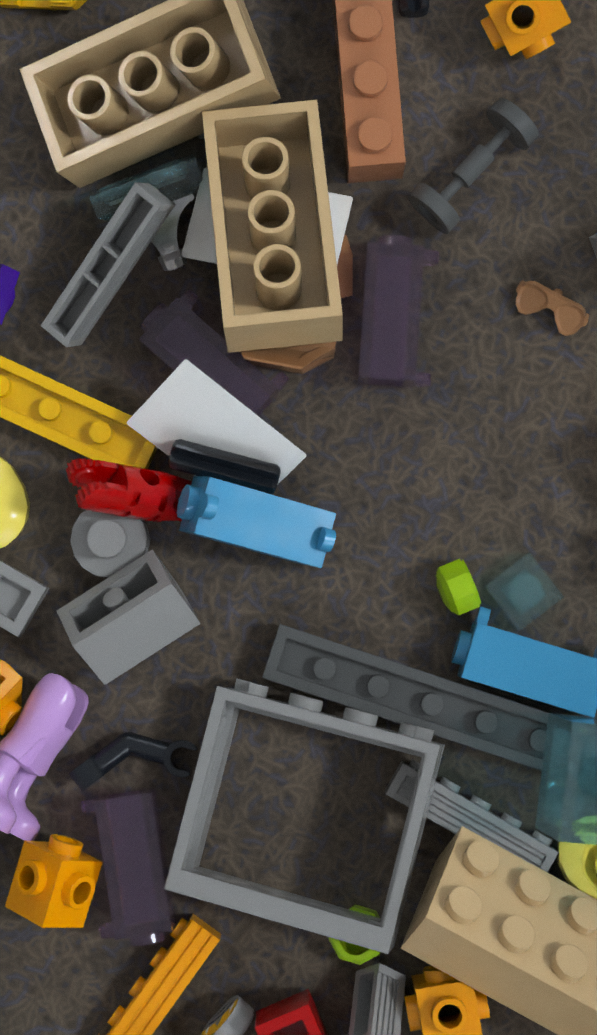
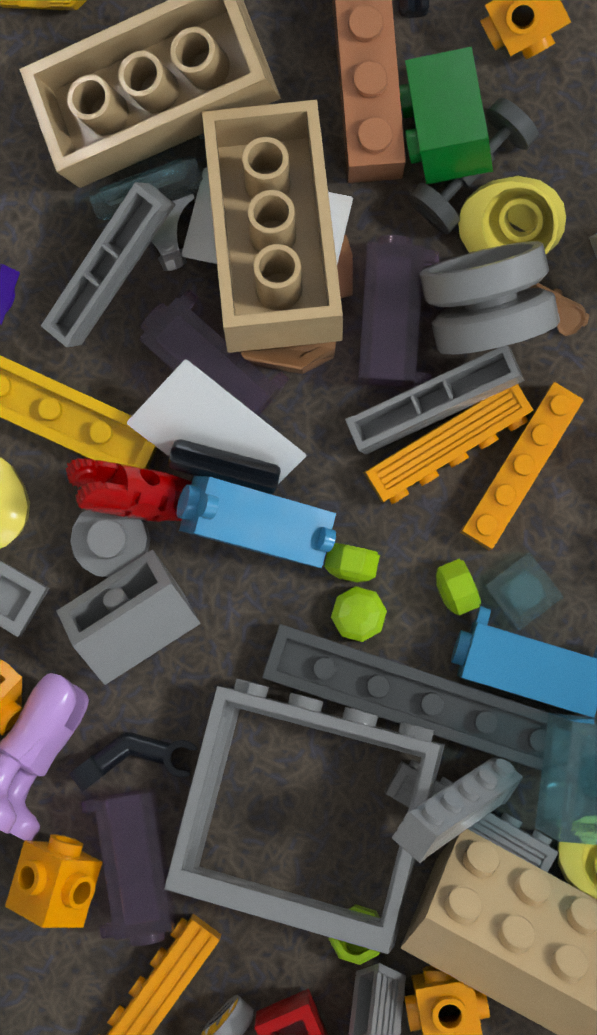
none -> lime tile [324,543,380,583]
none -> lime tile [331,586,387,642]
none -> light grey piece [345,345,525,454]
none -> light orange piece [363,384,534,504]
none -> light grey piece [392,755,523,863]
none -> green brick [399,46,493,184]
none -> light grey wheel [419,241,560,355]
none -> light yellow hat [458,176,566,255]
none -> light orange piece [460,382,584,551]

